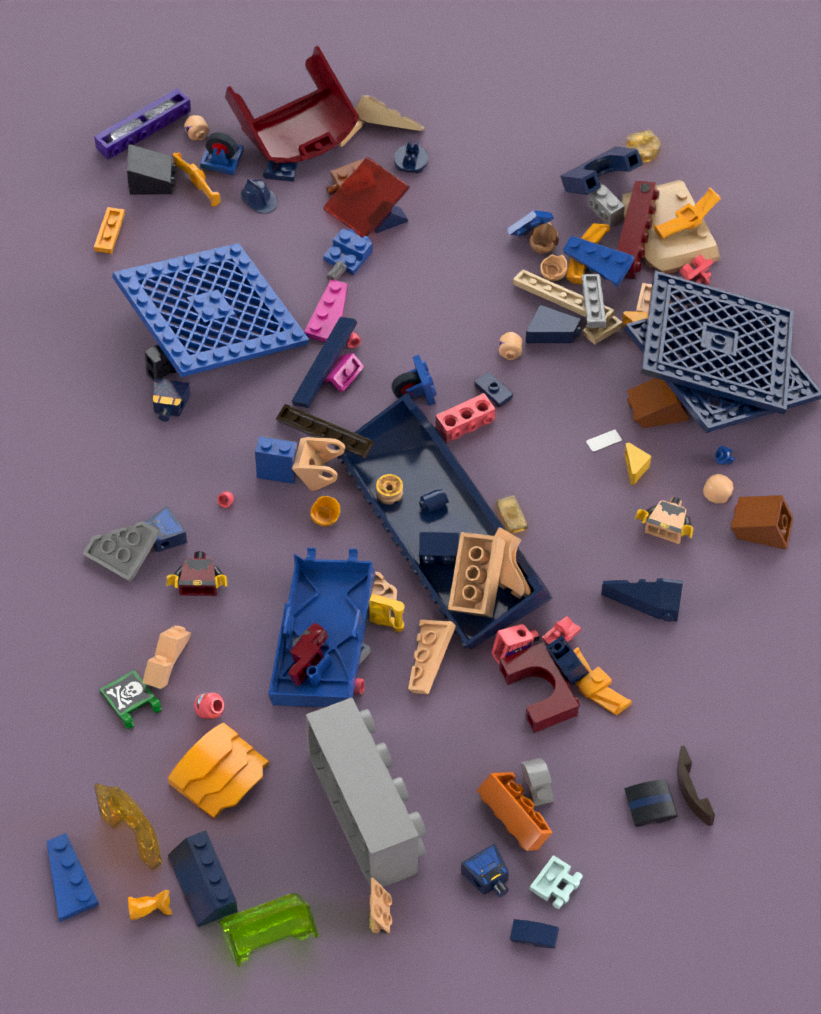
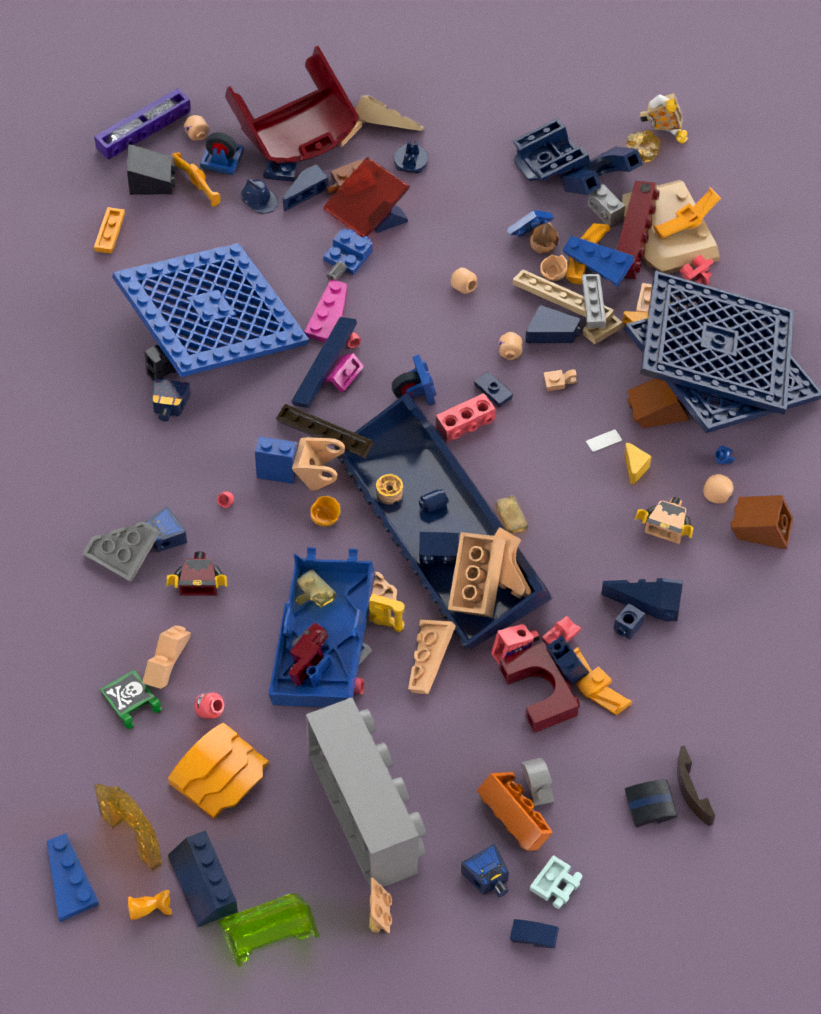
none -> dark blue slope [283,164,328,211]
none -> clear yellow plate [295,570,336,608]
none -> light nougat head [451,268,477,294]
none -> dark blue slope [513,118,590,181]
none -> light nougat plate [544,369,577,391]
none -> dark blue brick [614,603,645,640]
none -> torso [640,93,688,144]

